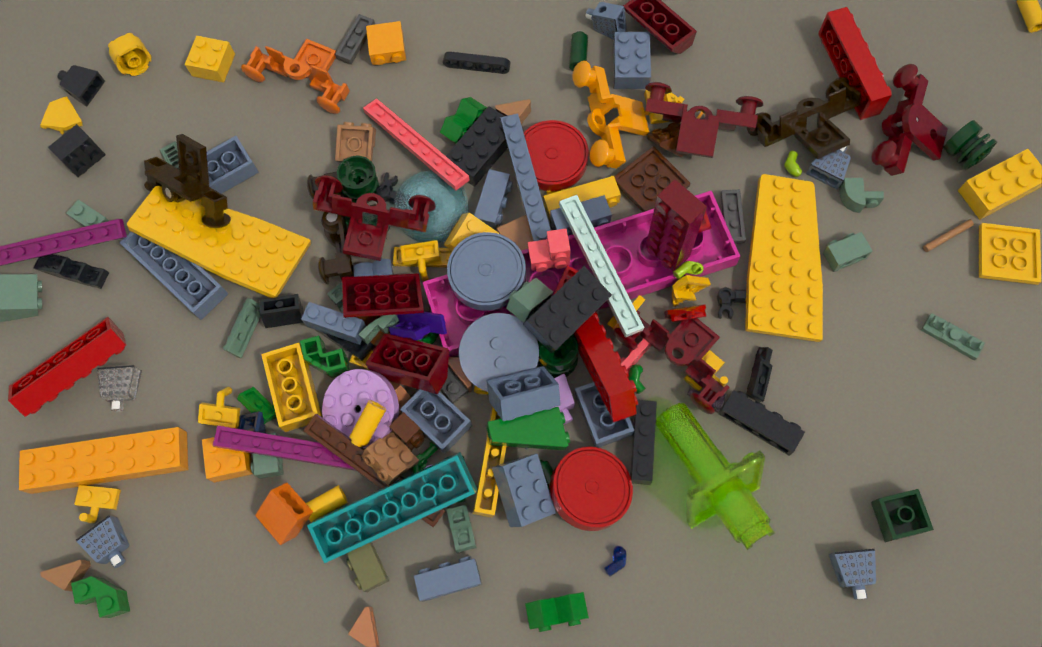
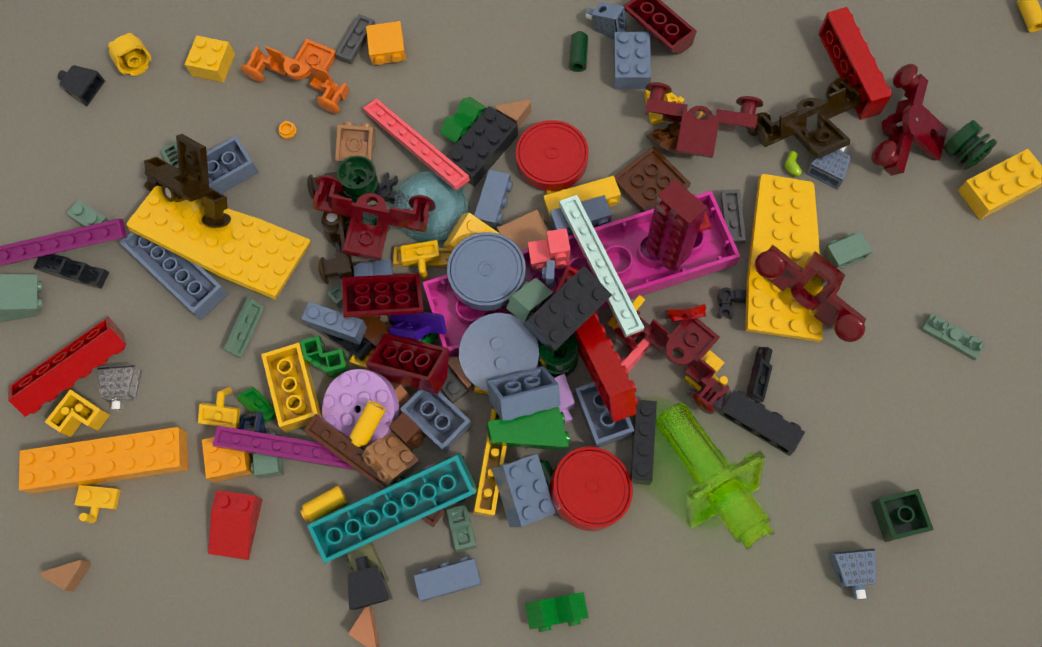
yellow slope [40,96,83,134] -> none
black brick [48,124,106,177] -> none
green brick [71,576,130,618] -> none
sand blue torso [76,515,129,568] -> none
orange piece [255,483,313,545] -> none
black brick [260,294,304,328] -> none
sand green slope [358,315,399,345] -> none
green piece [412,442,438,474] -> none
black beam [443,52,511,74] -> none
sand blue plate [500,114,551,241] -> none
light orange piece [572,61,650,169] -> none
clear blue arm [604,546,627,577] -> none
green arm [628,364,646,394] -> none
yellow slope [672,275,711,306] -> none
lime arm [673,261,704,279] -> none
sand green brick [839,178,884,213] -> none
medium nougat bar [923,219,974,252] -> none
yellow plate [979,223,1041,285] -> none
none -> yellow brick [45,389,110,437]
none -> red slope [208,490,263,560]
none -> light orange plate [278,121,297,139]
none -> black torso [348,556,393,610]
none -> sand blue plate [542,260,555,288]
none -> dark red piece [755,244,866,342]

